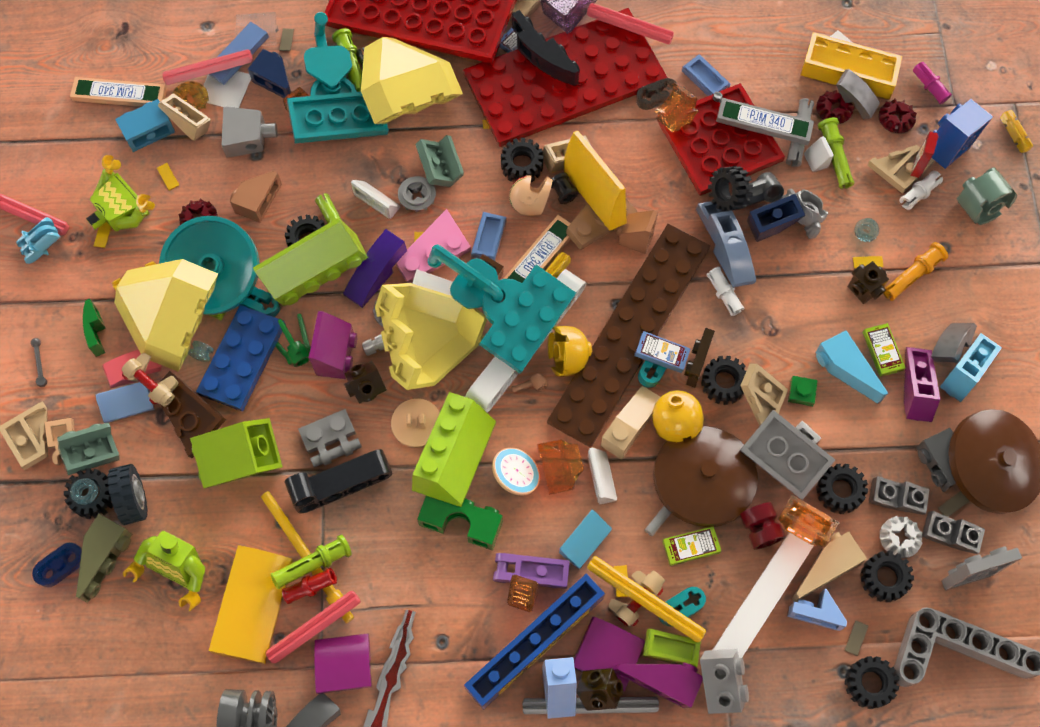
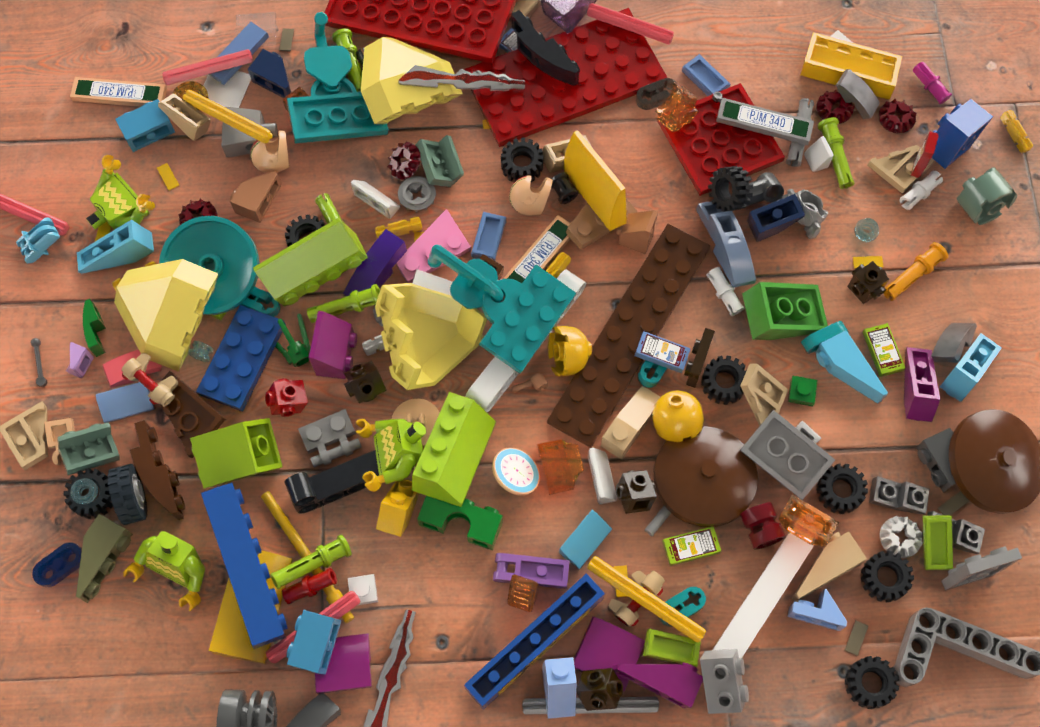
none -> lavender slope [66,342,94,378]
none -> medium azure slope [77,220,154,274]
none -> reddish brown slope [130,420,185,520]
none -> yellow axle [183,90,273,144]
none -> blue brick [201,483,288,649]
none -> light nougat helmet [250,131,289,173]
none -> red brick [265,378,308,417]
none -> dark azure brick [287,610,342,674]
none -> lime pin [307,284,380,323]
none -> white plate [347,574,378,606]
none -> lime torso [355,419,426,492]
none -> yellow axle [375,217,422,239]
none -> yellow slope [376,479,420,537]
none -> dark red gear [387,141,421,180]
none -> light grey sword [398,65,525,91]
none -> dark brown brick [616,470,657,514]
none -> bright green slope [742,282,828,340]
none -> teal beam [801,321,849,354]
none -> lime tile [923,515,953,570]

